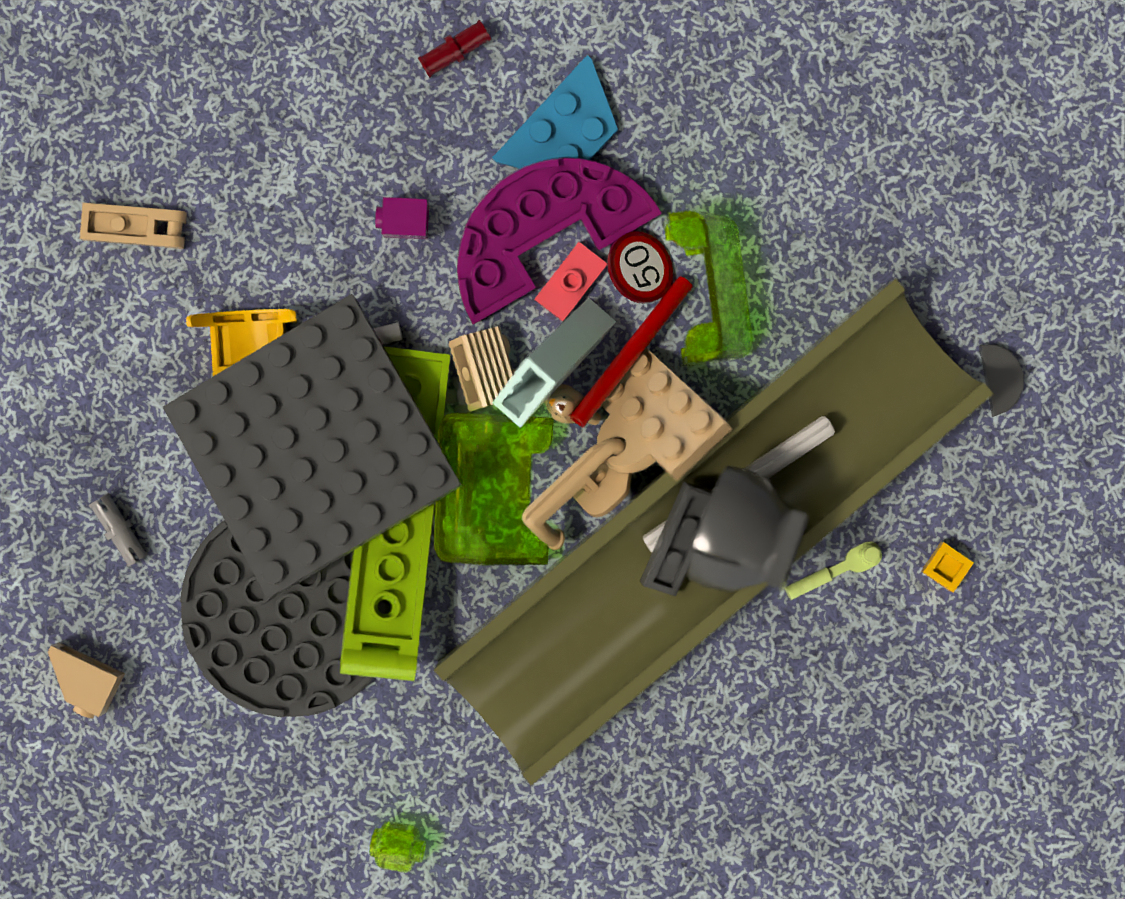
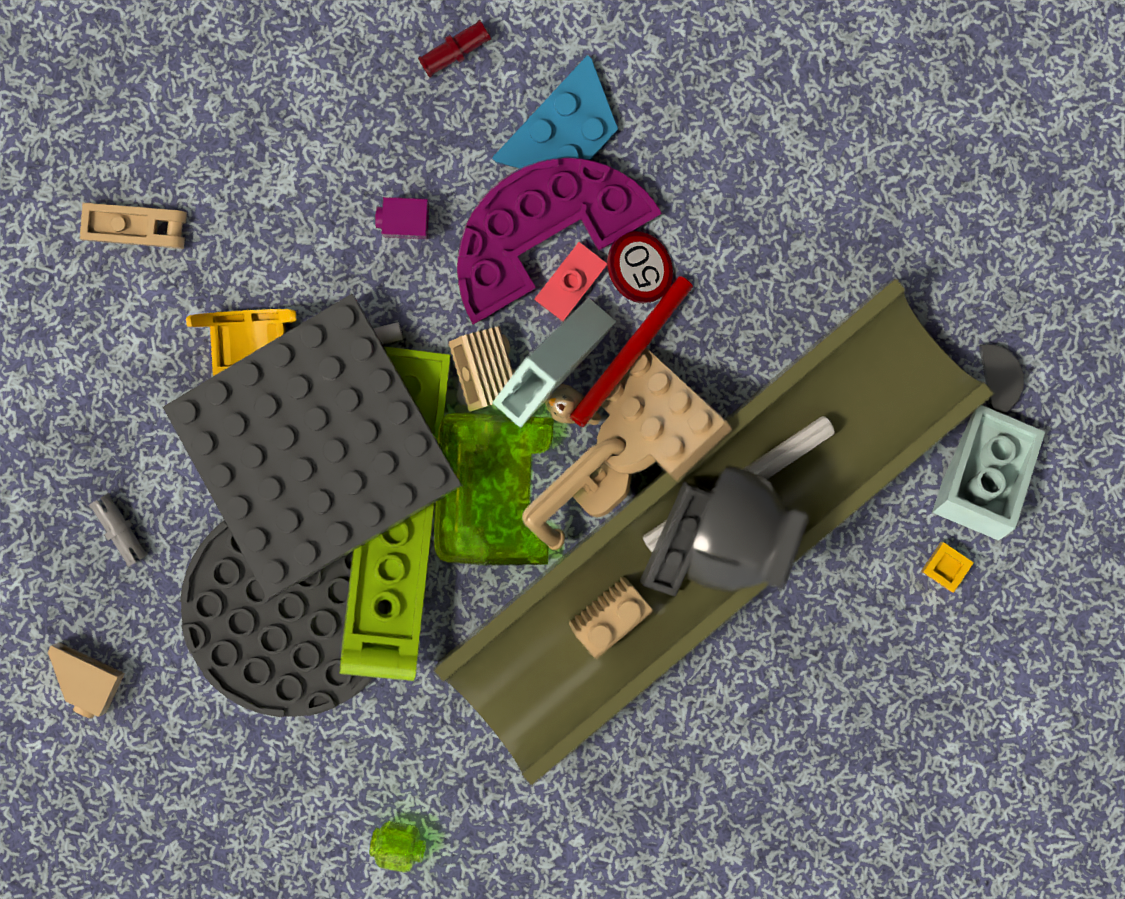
clear neon green windscreen [663,211,753,367] -> none
yellowish green piece [785,542,882,600] -> none
none -> tan brick [569,577,653,659]
none -> light aqua slope [932,405,1045,540]

